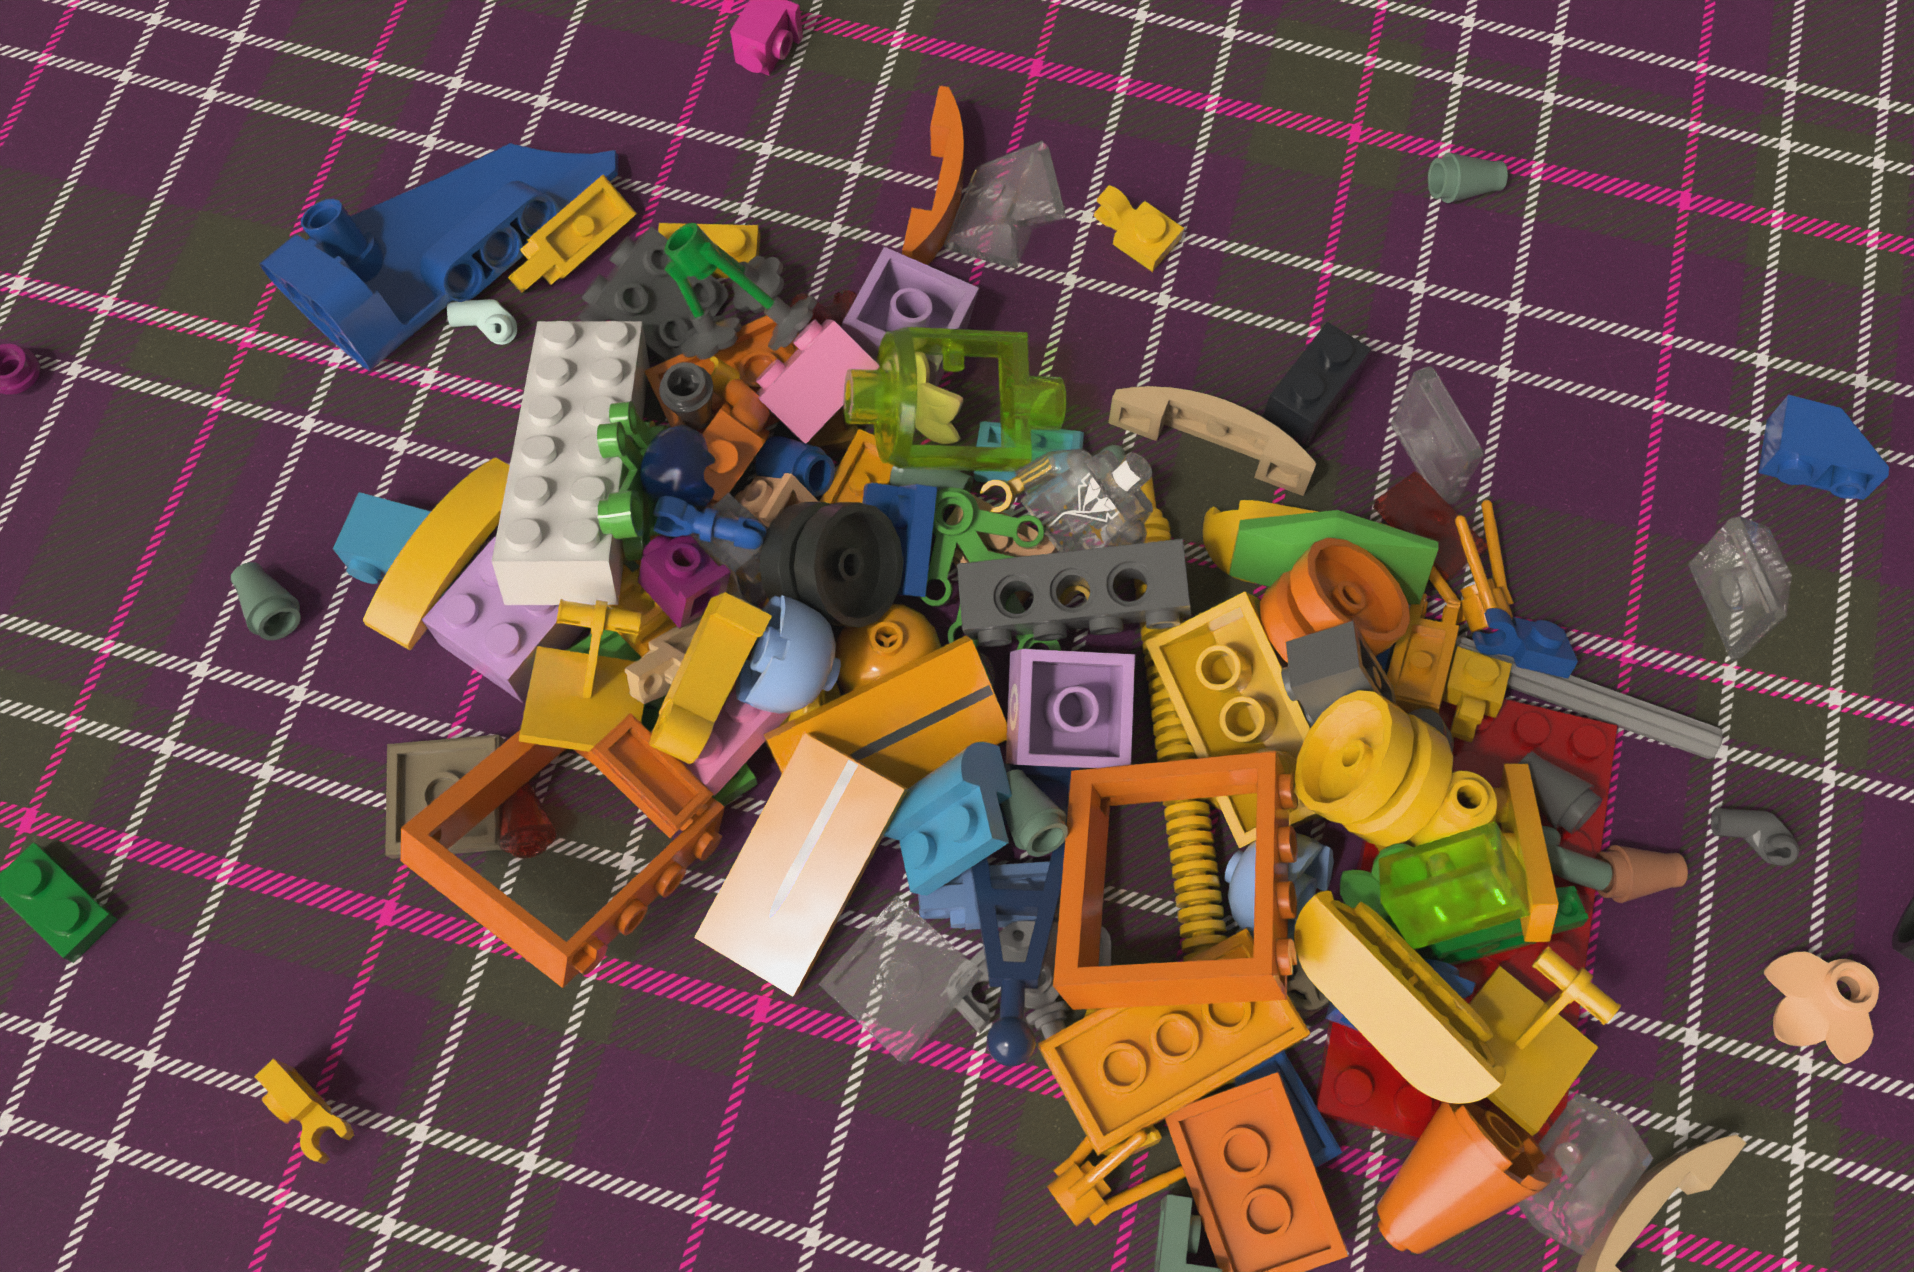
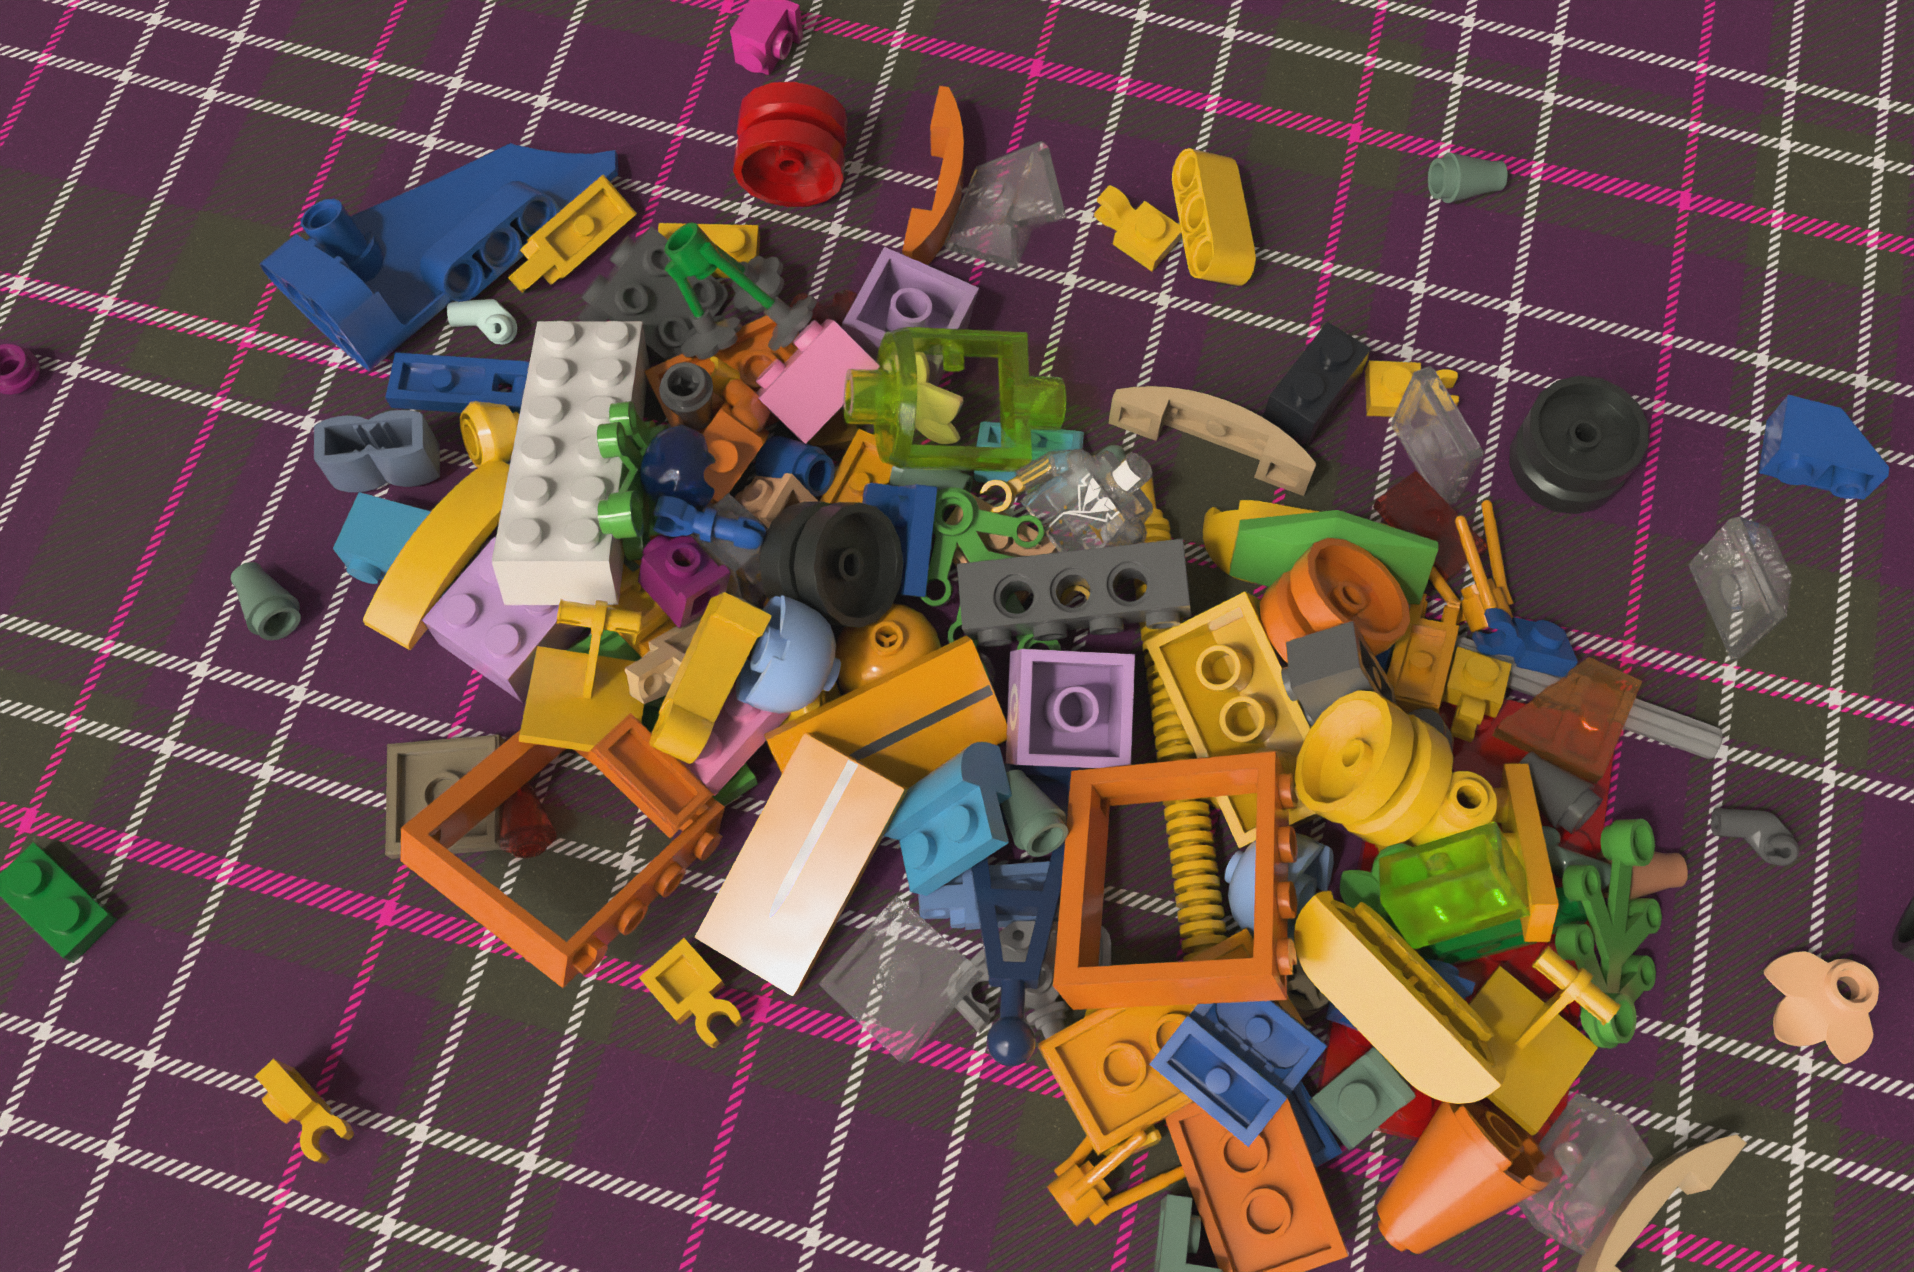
none -> sand blue brick [314,410,440,492]
none -> blue plate [385,352,530,414]
none -> yellow cone [460,401,520,467]
none -> yellow plate [639,938,743,1048]
none -> red wheel [733,82,848,207]
none -> blue slope [1149,1001,1328,1147]
none -> yellow beam [1172,148,1256,286]
none -> sand green bracket [1308,1047,1416,1150]
none -> yellow plate [1365,360,1459,418]
none -> clear orange wing [1492,657,1642,784]
none -> pearl dark grey wheel [1509,375,1648,514]
none -> bright green plant [1555,819,1662,1049]

